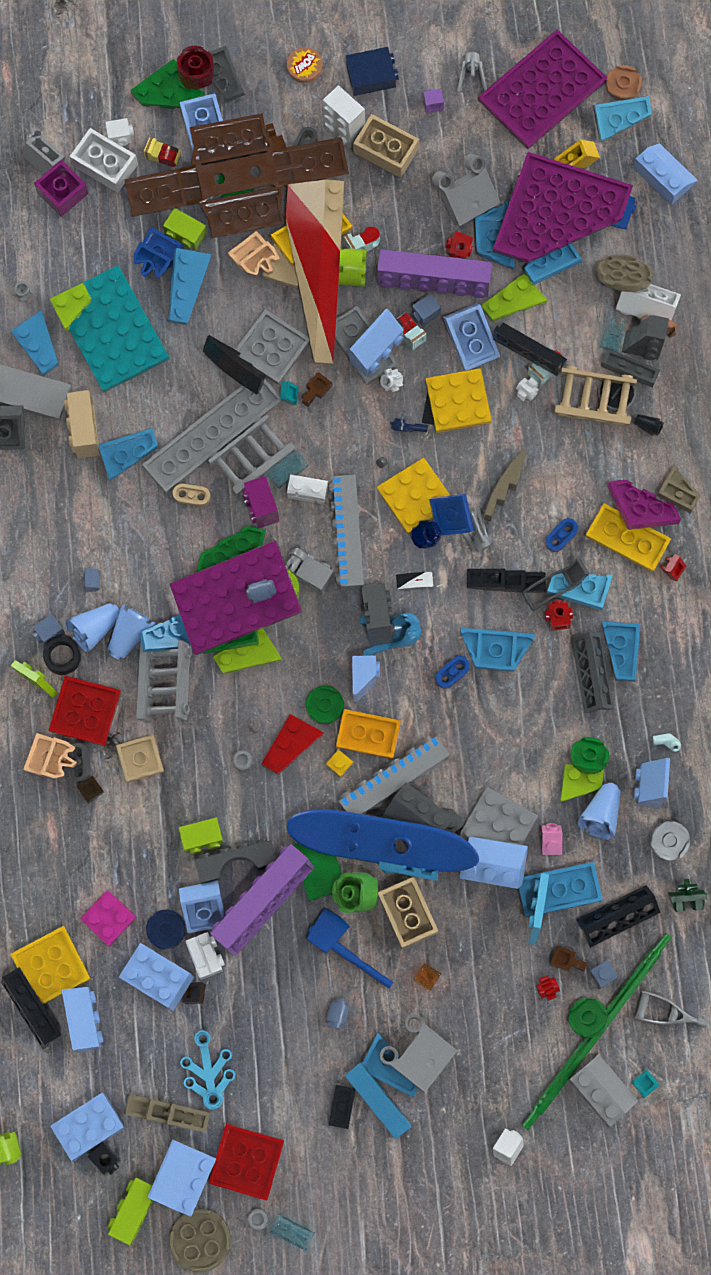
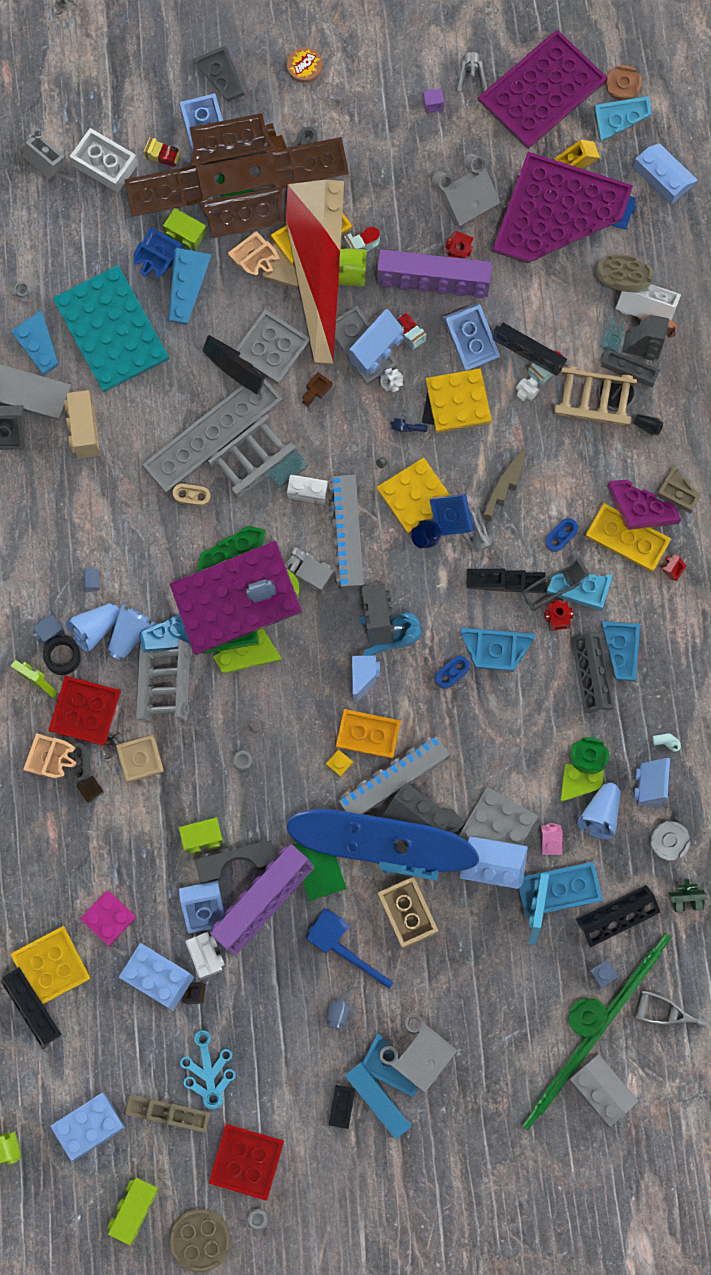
magenta brick [34,160,89,217] -> none
lime wing [50,283,92,331] -> none
light blue slope [62,987,104,1053] -> none
black brick [87,1142,121,1175] -> none
dark azure wing [98,428,159,481] -> none
white brick [106,118,134,146] -> none
green plate [130,59,205,109] -> none
dark blue tile [146,909,186,950] -> none
light blue slope [147,1140,216,1216] -> none
dark red brick [177,45,214,89] -> none
magenta brick [242,476,279,528] -> none
red wing [261,714,324,775] -> none
clear light blue plate [270,1214,315,1251] -> none
teal tile [280,381,299,405] -> none
green tile [306,686,344,725] -> none
white brick [323,85,365,148] -> none
bright green brick [332,872,378,913] -> none
dark blue brick [346,47,399,96] -> none
tan brick [353,114,419,178] -> none
sticker [396,572,433,589] -> none
sand blue brick [411,294,441,326] -> none
clear orange brick [413,963,441,991] -> none
dark azure wing [475,200,515,269] -> none
lime wing [481,273,548,322] -> none
white brick [493,1129,524,1166] -> none
dark azure wing [524,243,582,285] -> none
red gear [536,975,560,1001] -> none
reddish brown plate [550,946,587,972] -> none
teal tile [631,1069,660,1098] -> none

